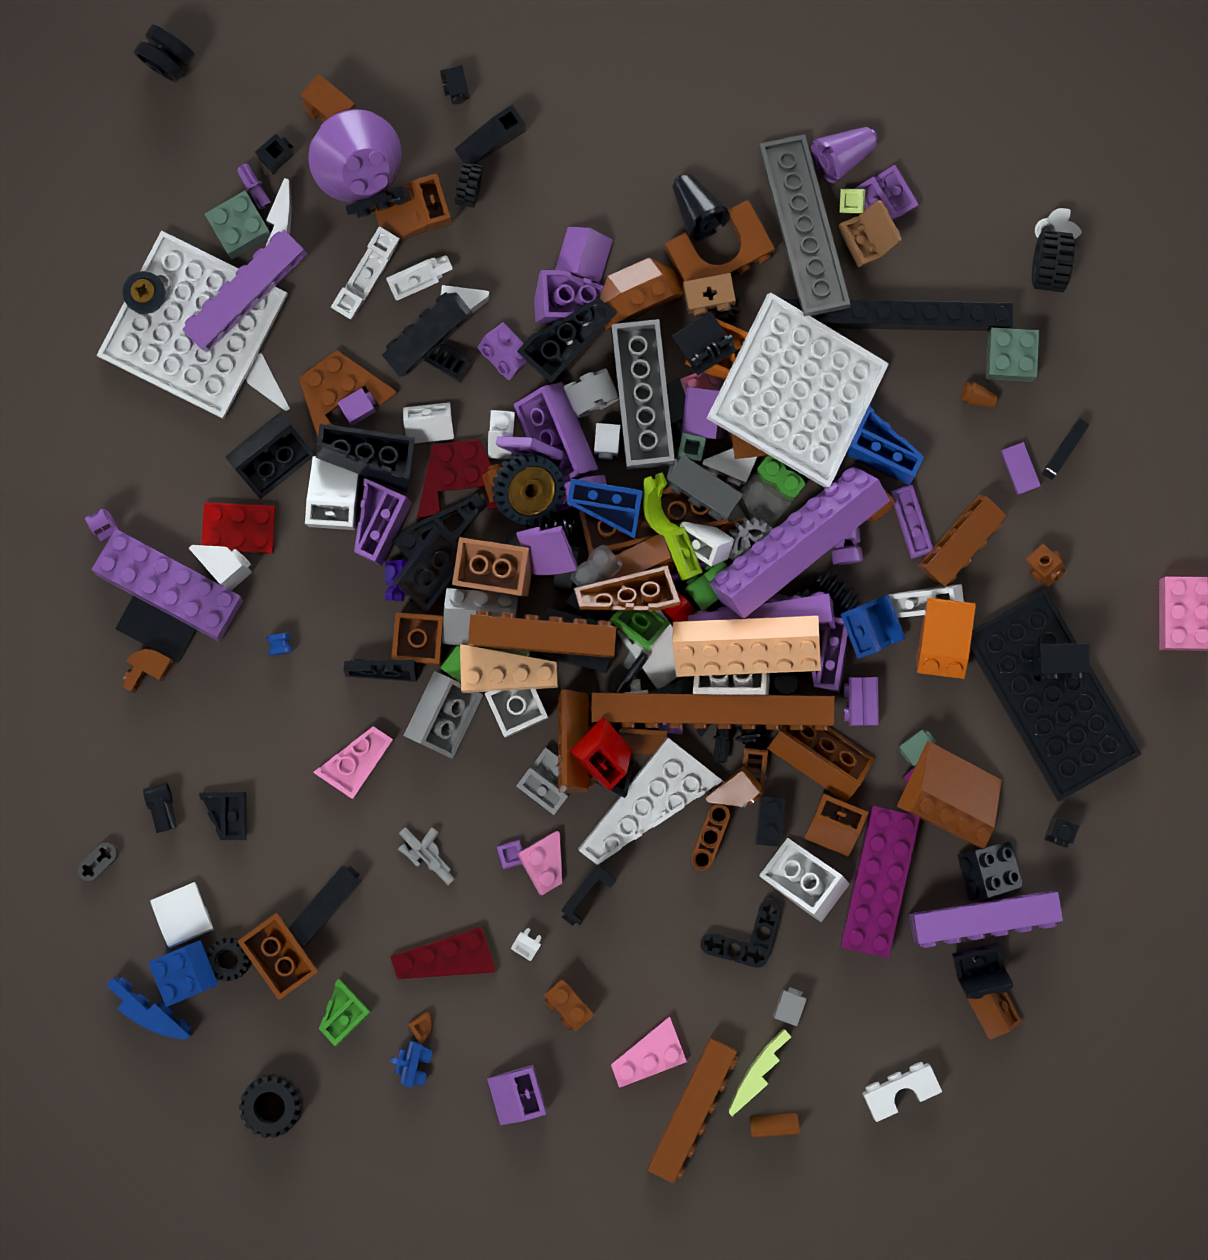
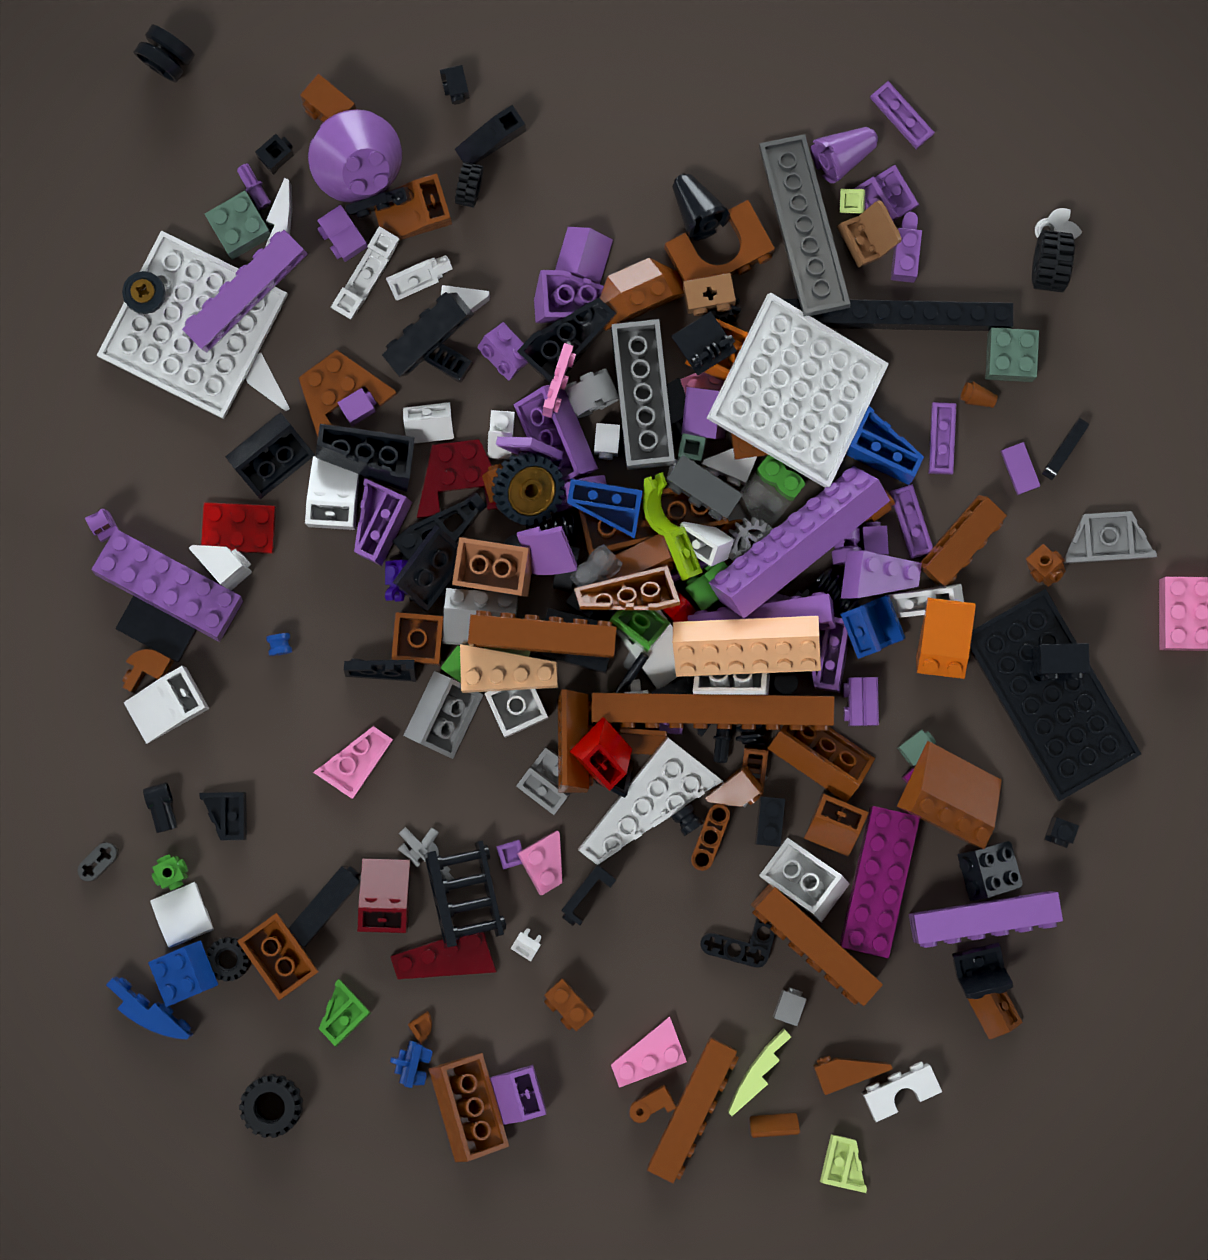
none -> white slope [124,666,209,744]
none -> bright green brick [152,854,189,891]
none -> medium lavender brick [317,205,368,262]
none -> slope [357,859,410,933]
none -> black fence [424,840,506,949]
none -> dark orange slope [429,1053,509,1162]
none -> bright pink wing [542,343,576,418]
none -> dark orange leg [629,1084,676,1123]
none -> black wheel [671,803,704,836]
none -> dark orange brick [751,884,883,1006]
none -> dark orange slope [813,1055,892,1095]
none -> yellowish green wing [820,1134,867,1193]
none -> medium lavender wedge [841,551,922,598]
none -> medium lavender brick [861,522,889,555]
none -> medium lavender tile [870,81,935,150]
none -> medium lavender brick [891,212,922,283]
none -> medium lavender tile [929,402,956,475]
none -> light grey wing [1064,511,1157,564]

